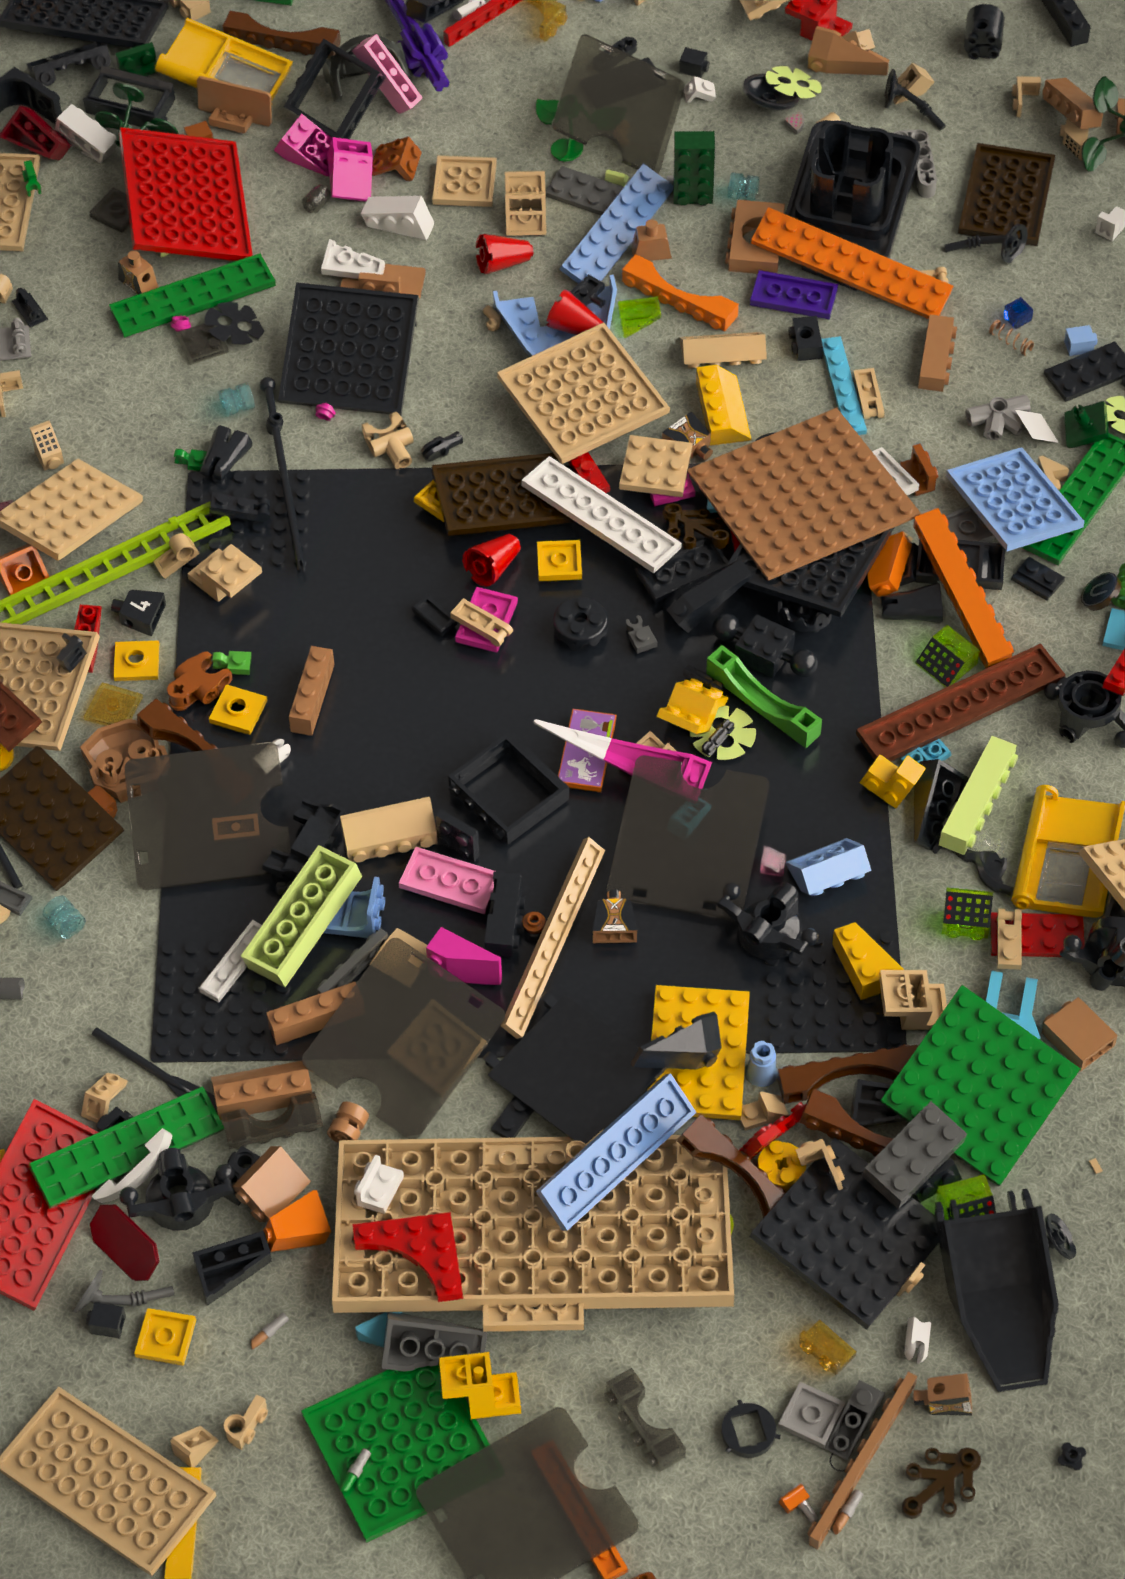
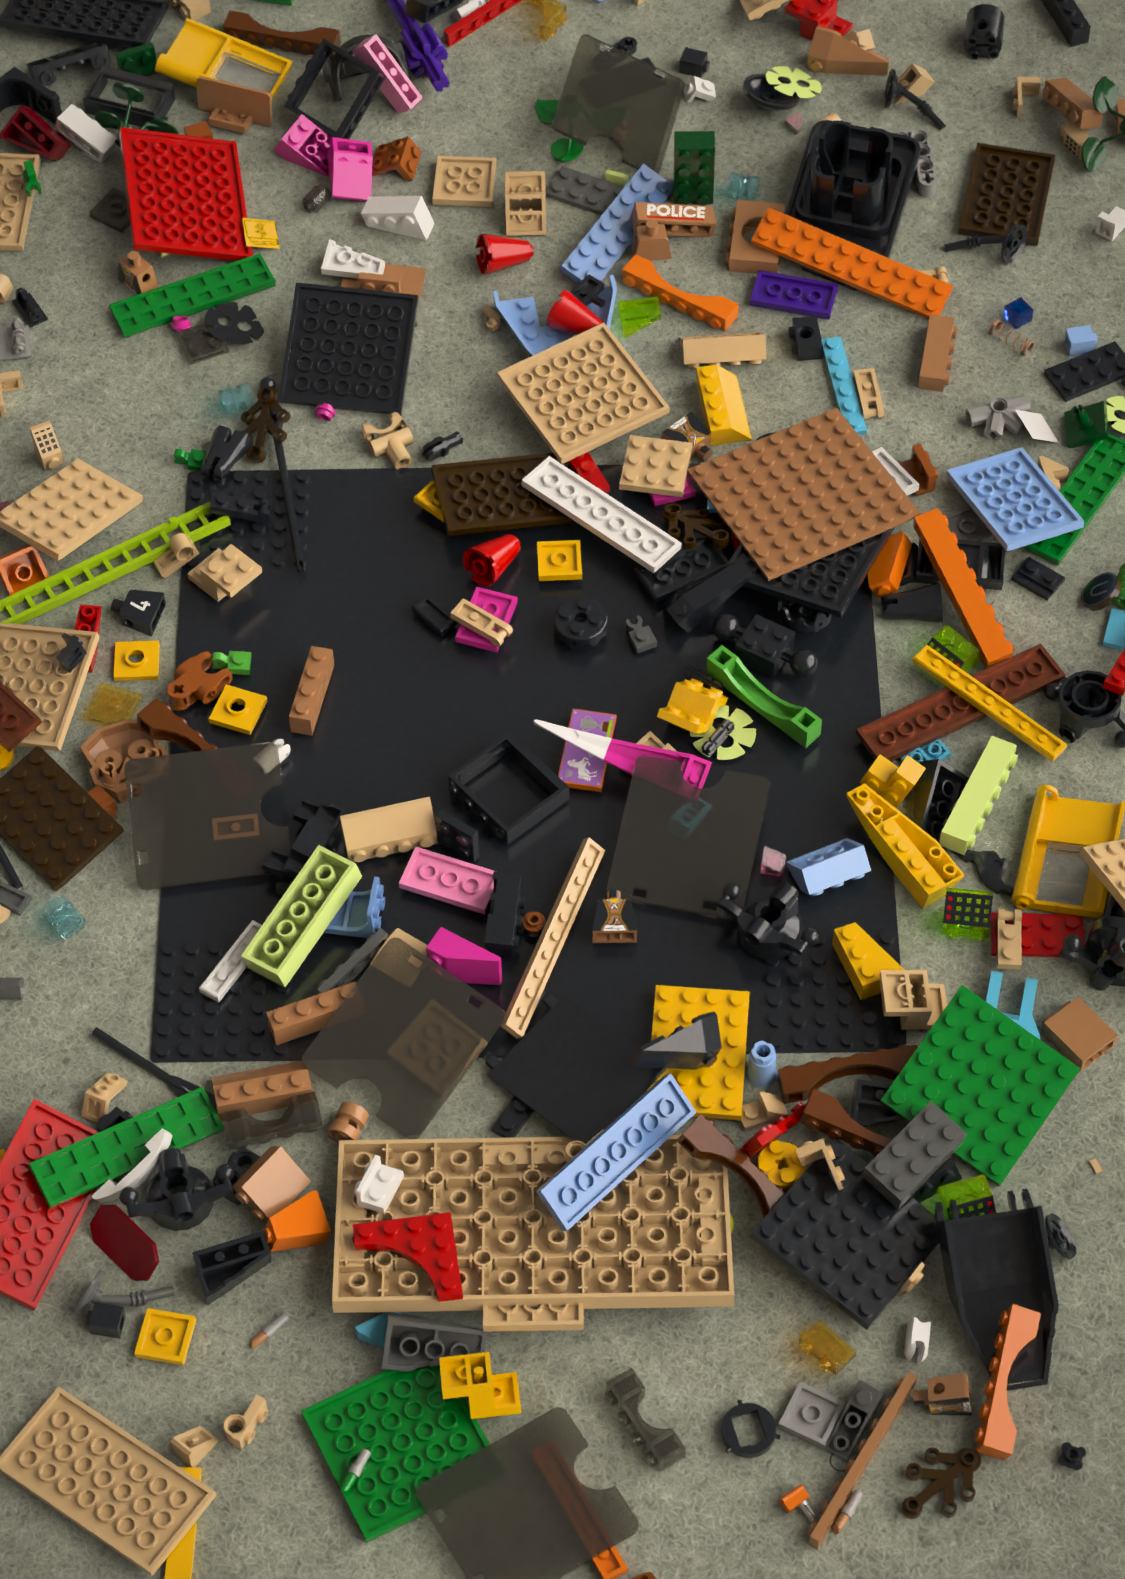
none -> dark brown plant [241,386,291,464]
none -> yellow sticker [242,218,280,249]
none -> medium nougat brick [631,202,716,237]
none -> yellow wedge [846,783,965,909]
none -> yellow tile [912,645,1067,762]
none -> orange arch [974,1304,1041,1460]

